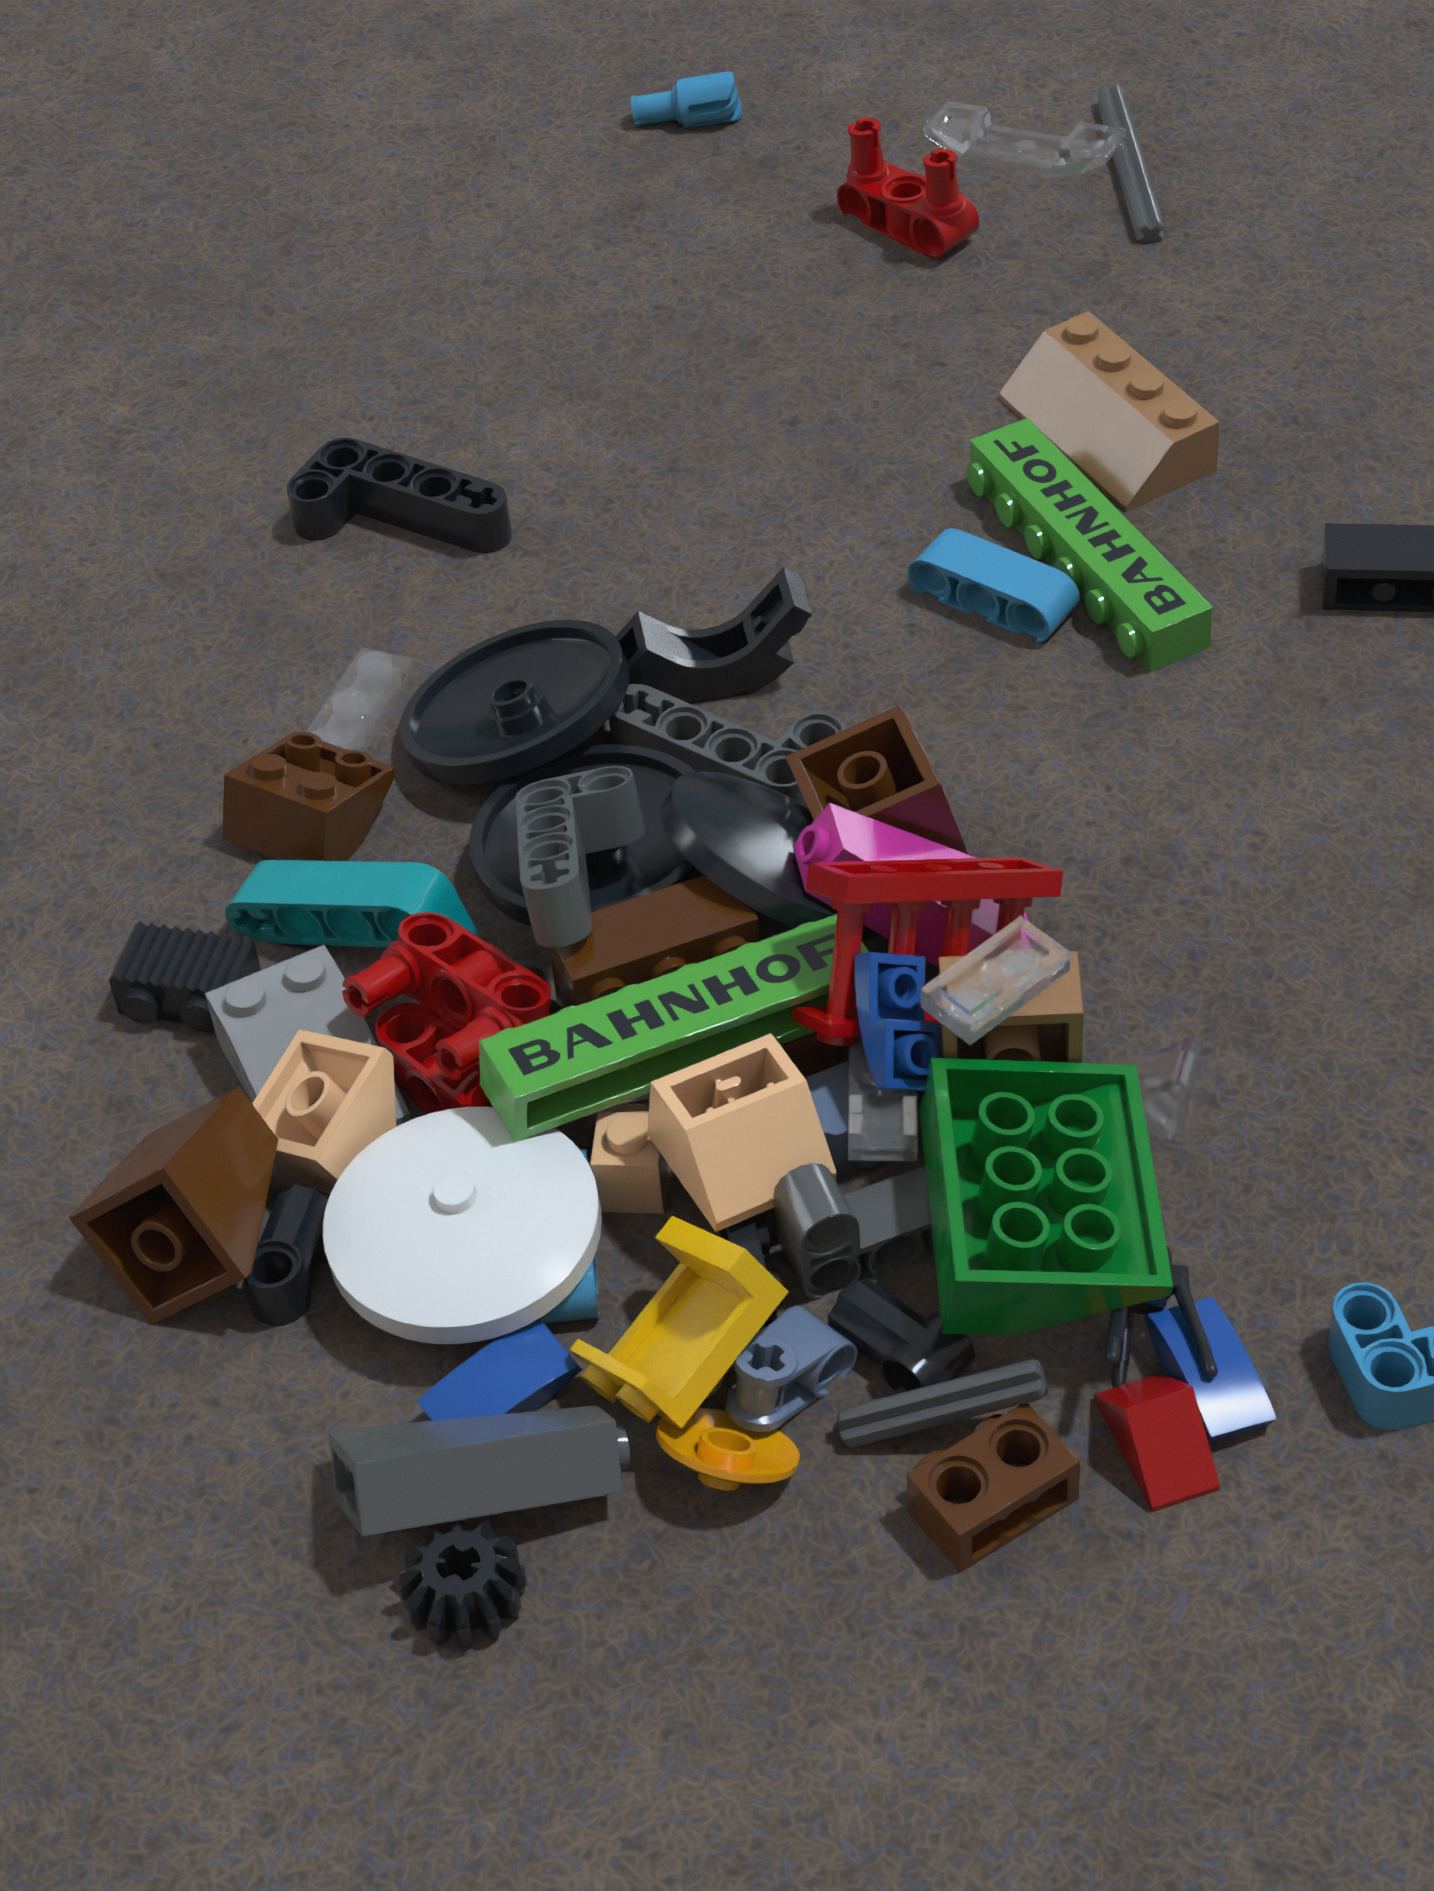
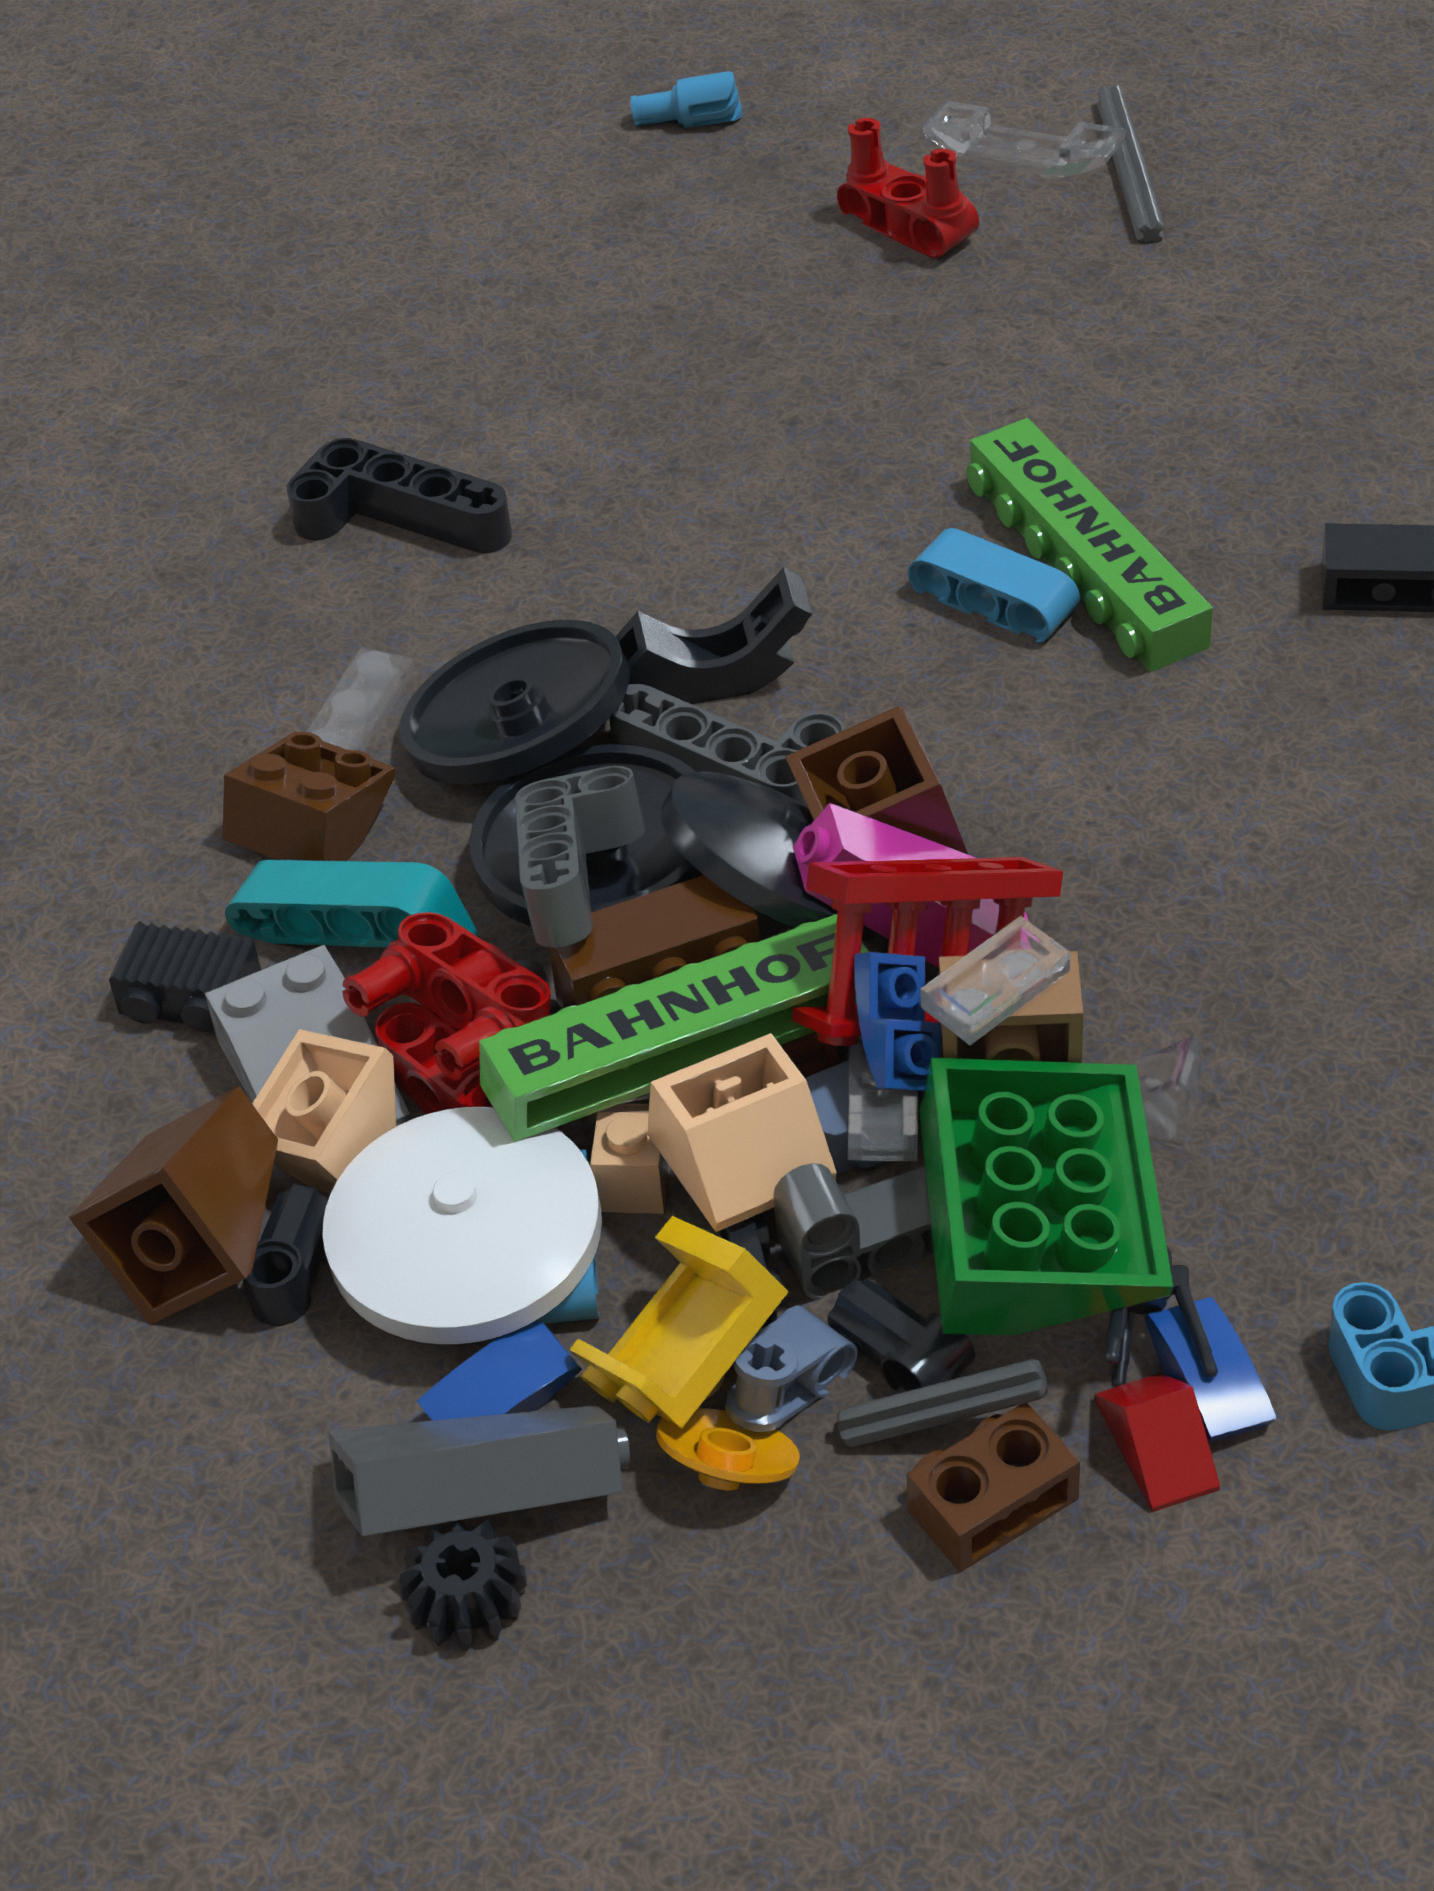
medium nougat slope [999,311,1220,512] -> none

